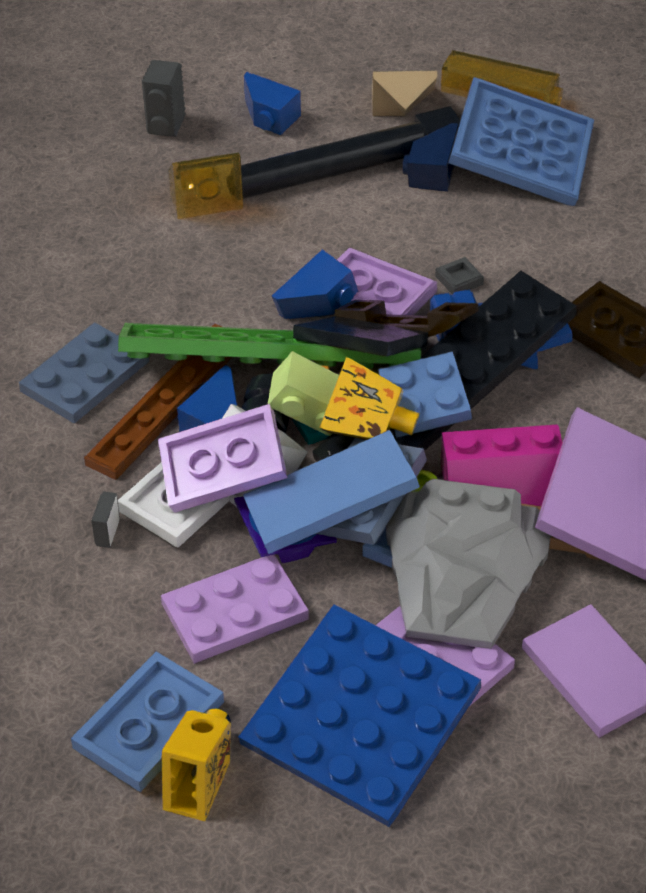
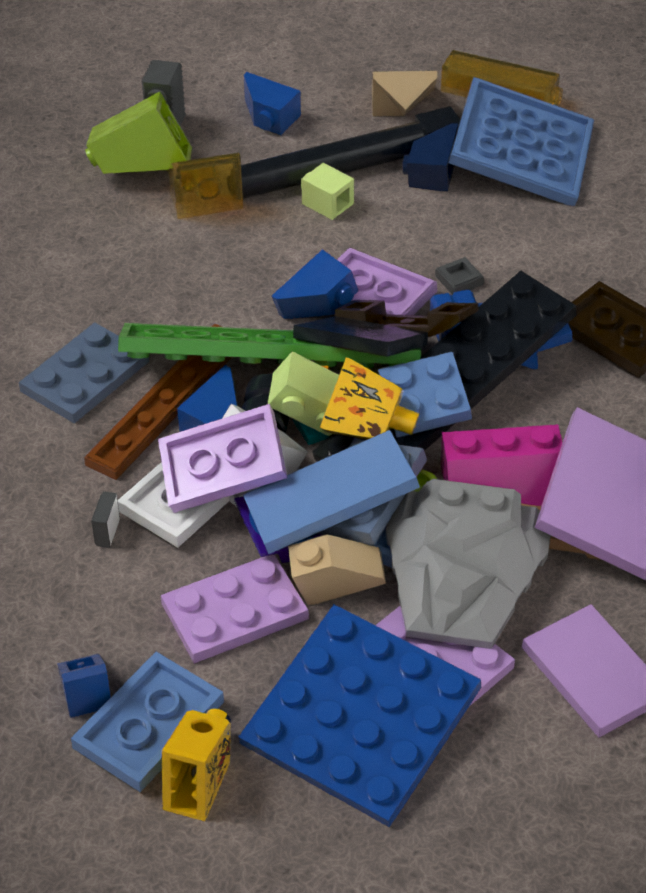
none -> blue slope [57,654,111,718]
none -> lime slope [85,92,192,174]
none -> tan slope [288,534,386,605]
none -> yellowish green brick [301,163,354,220]

